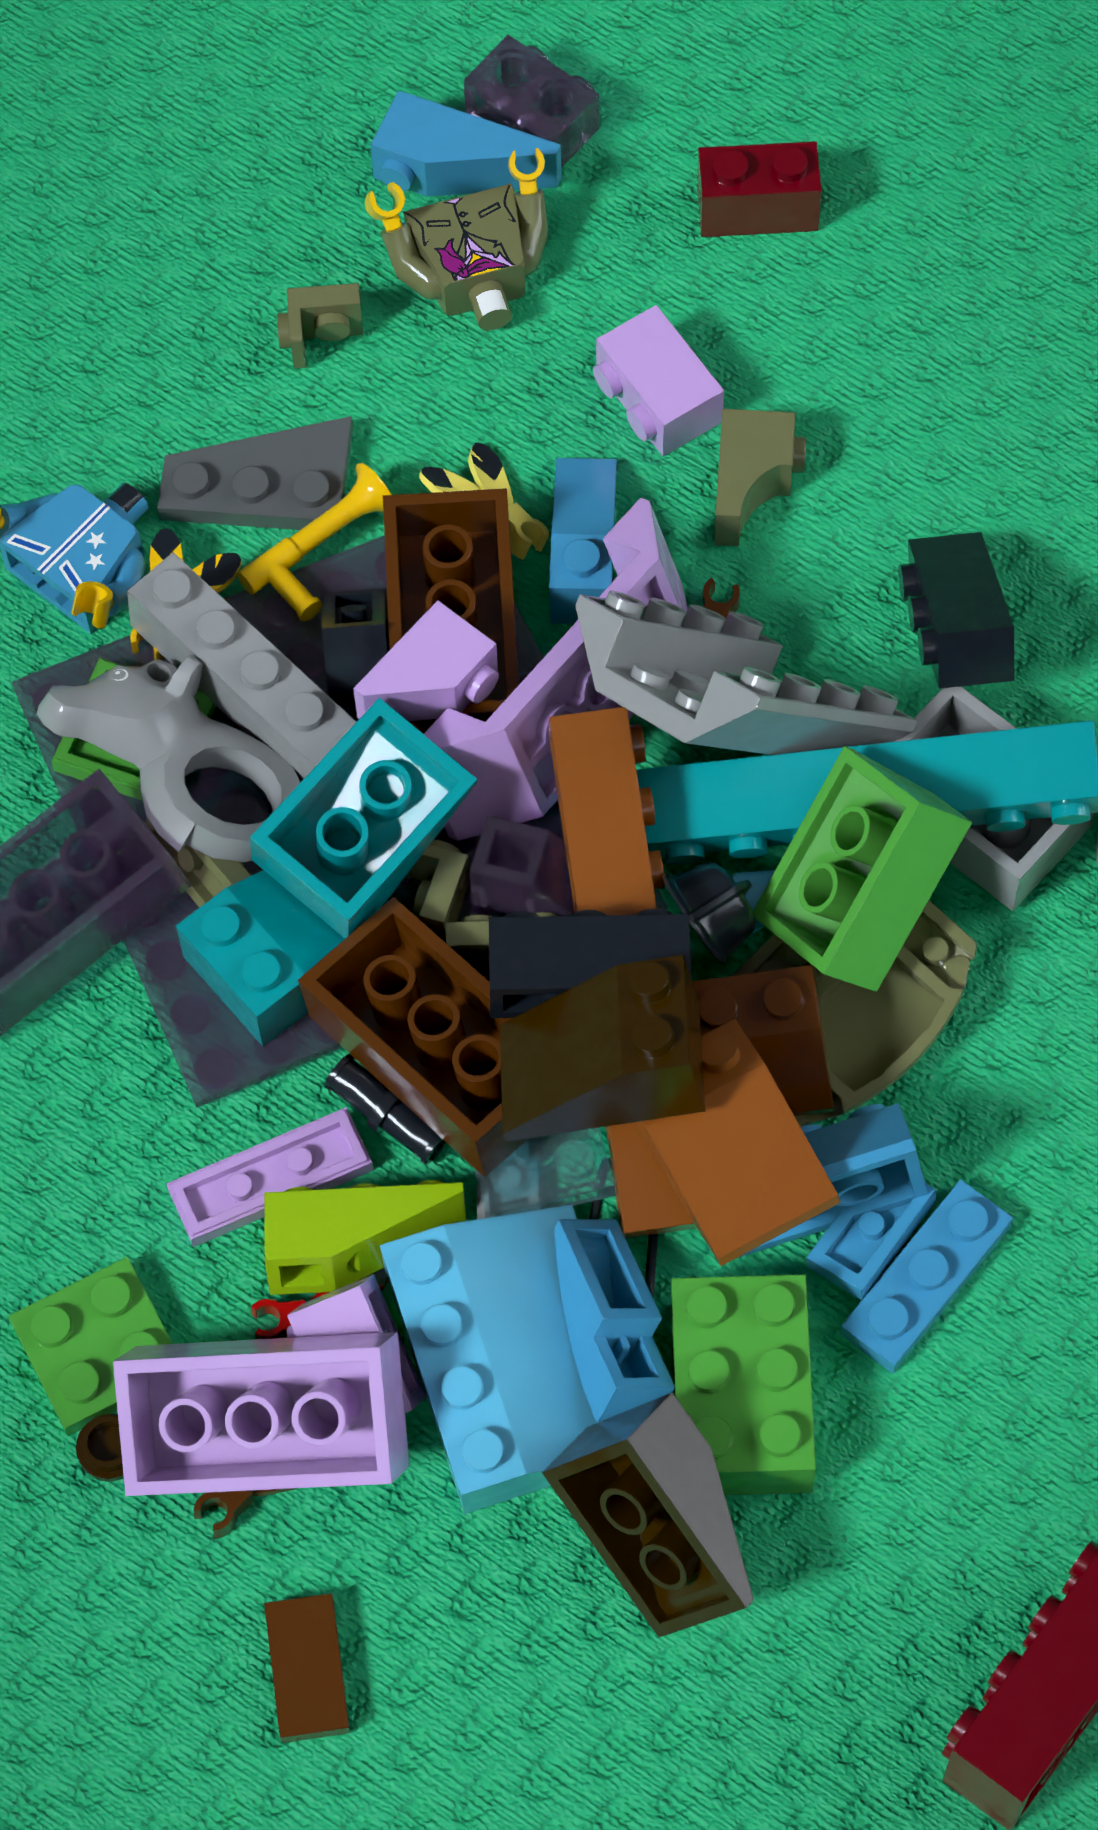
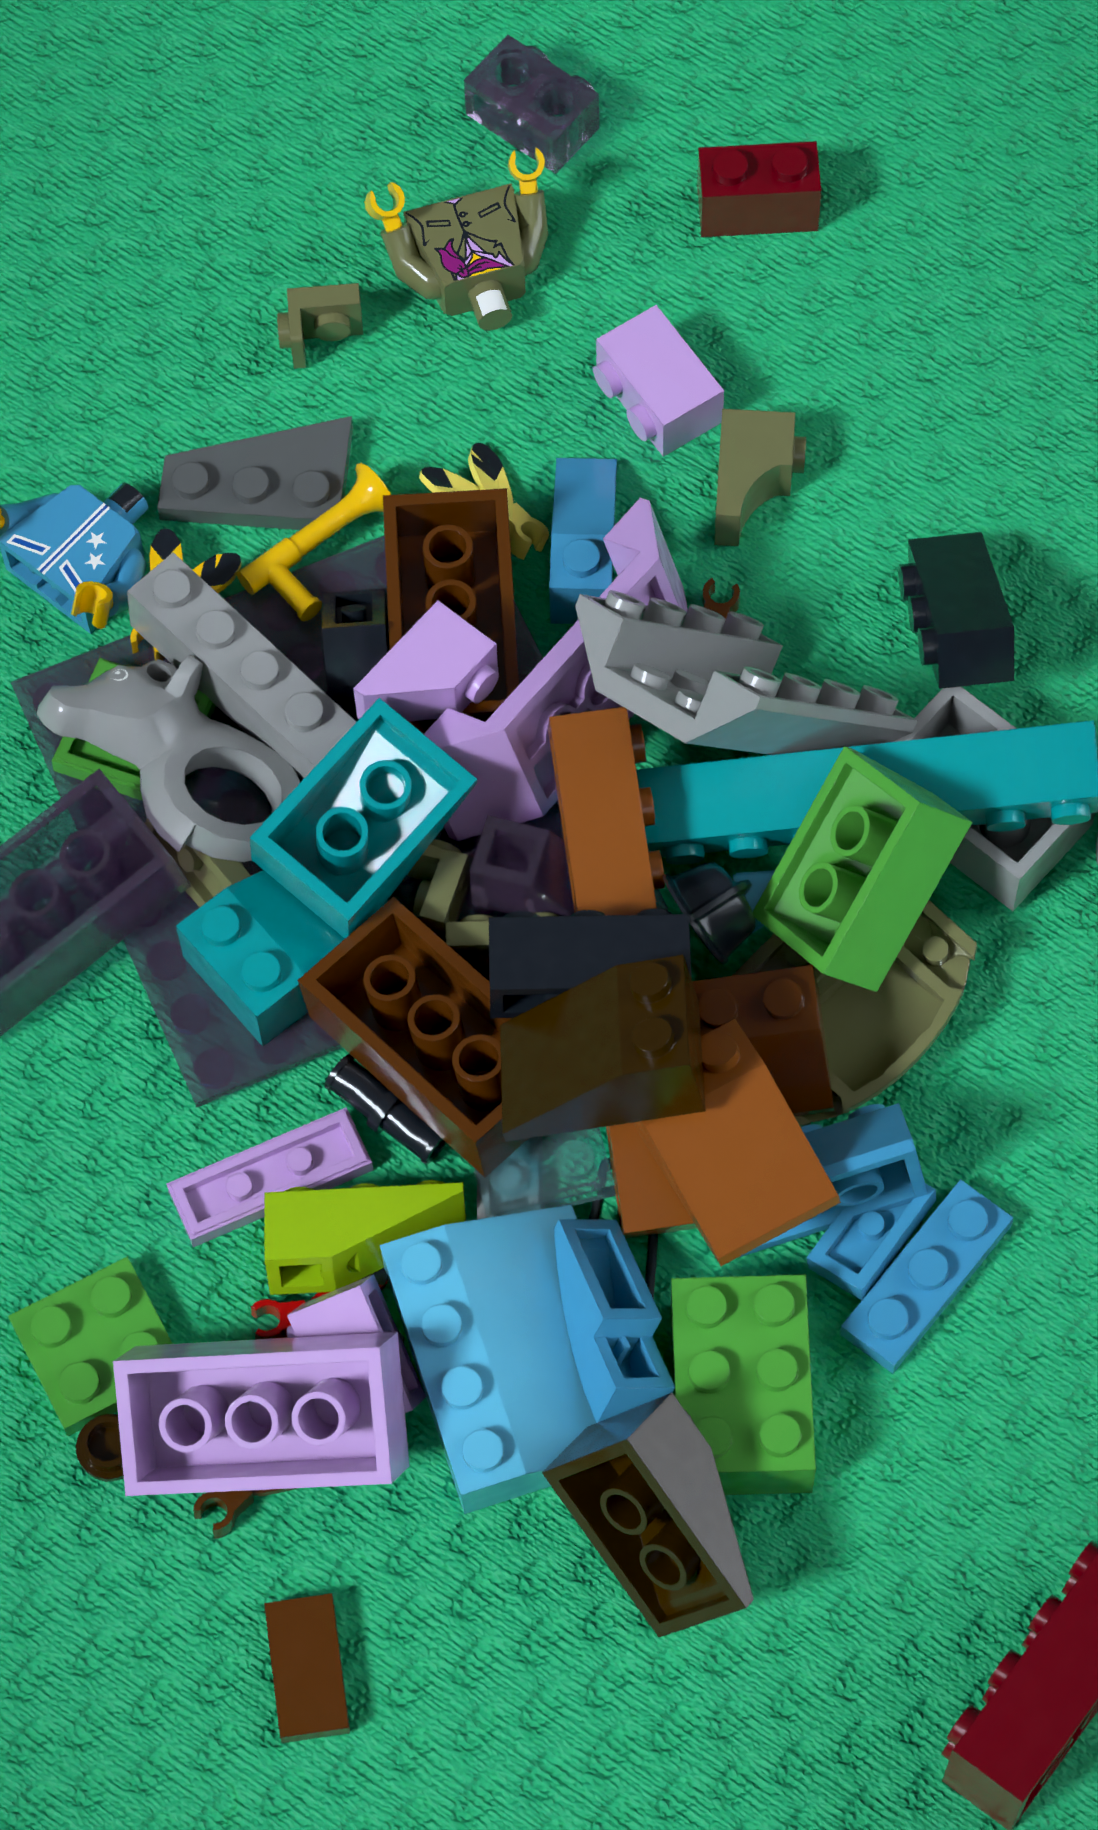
dark azure slope [371,90,562,197] -> none

